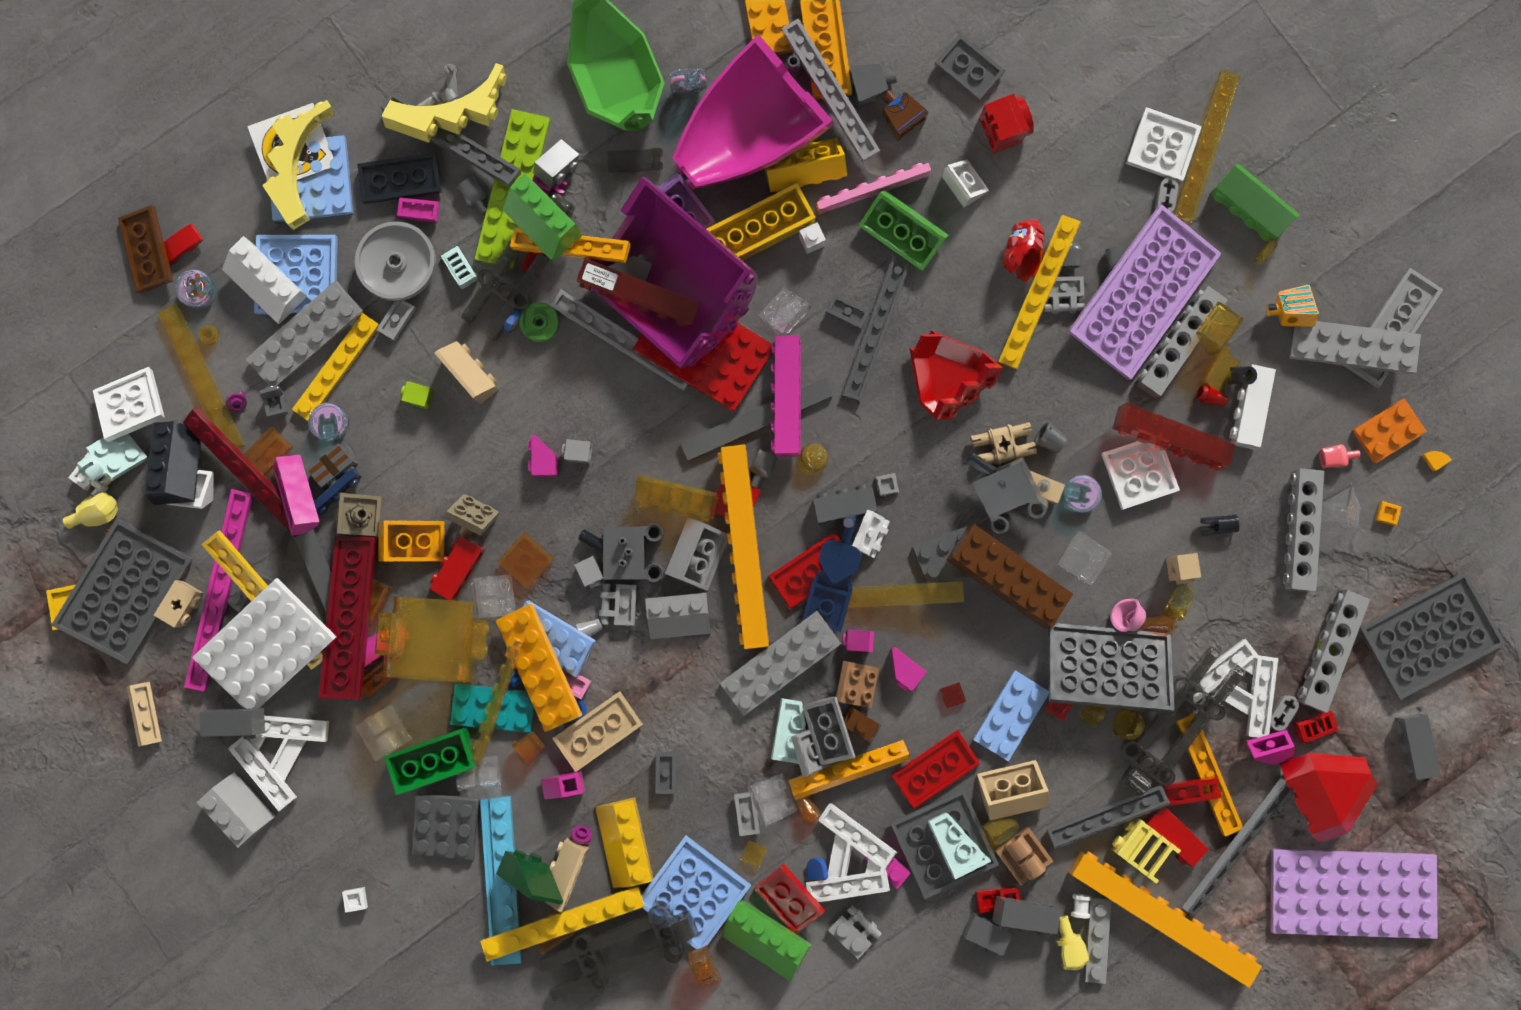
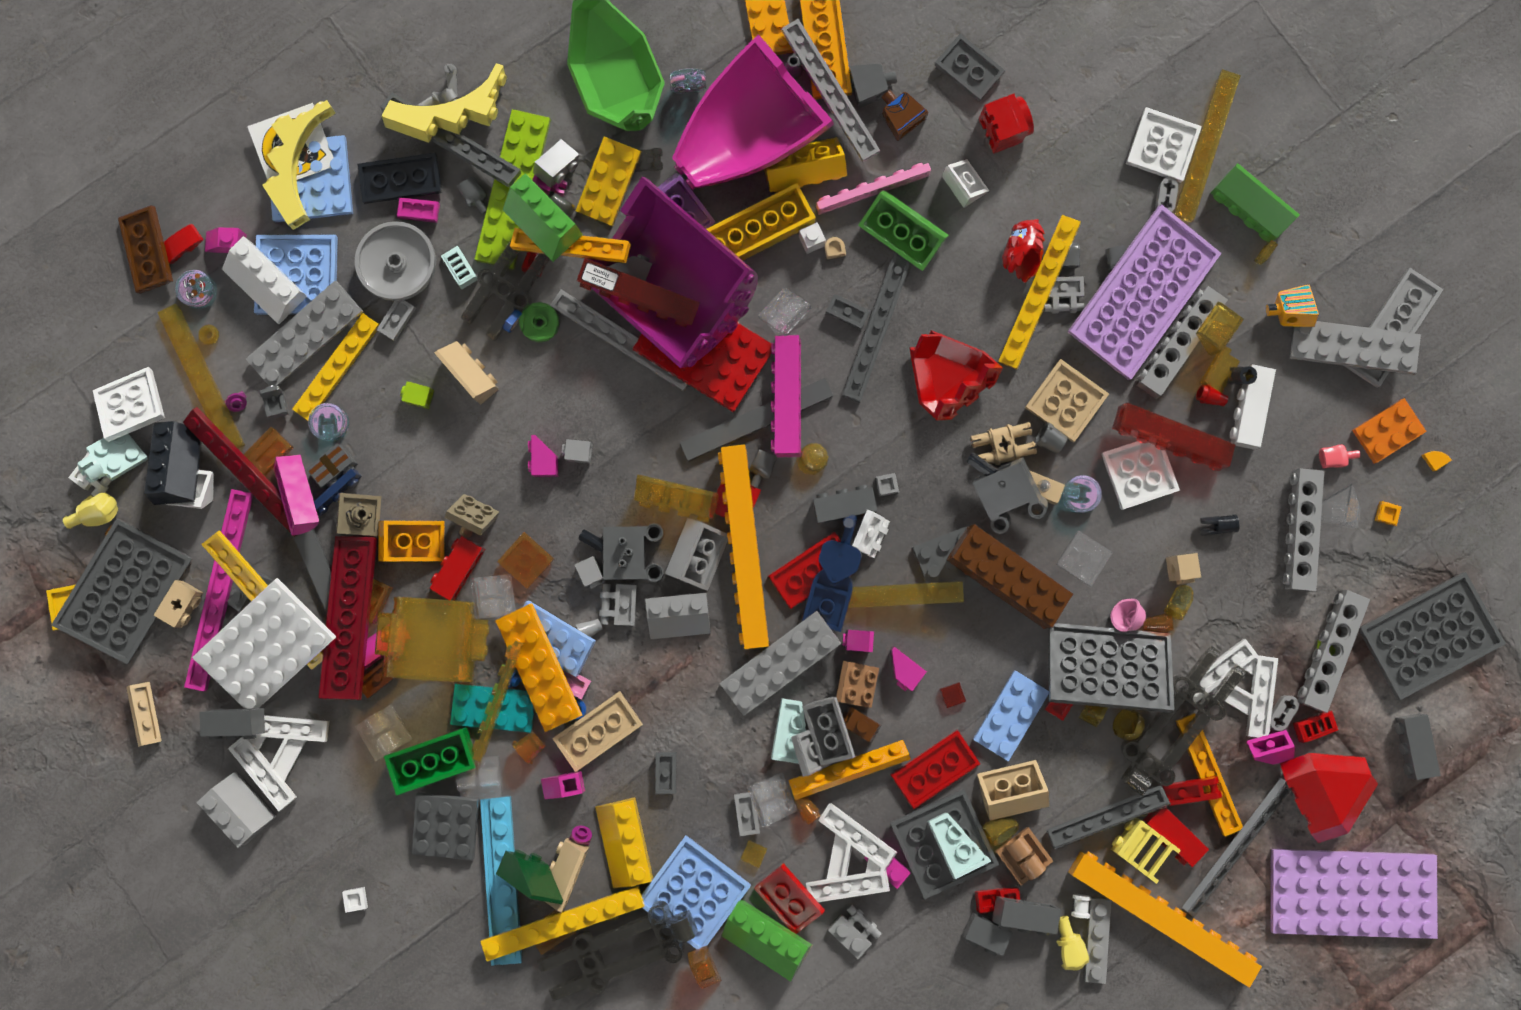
blue tile [807,857,828,880] -> none
none -> dark pink slope [205,227,247,253]
none -> yellow plate [575,136,642,226]
none -> tan tile [825,237,846,260]
none -> tan plate [1025,359,1109,442]

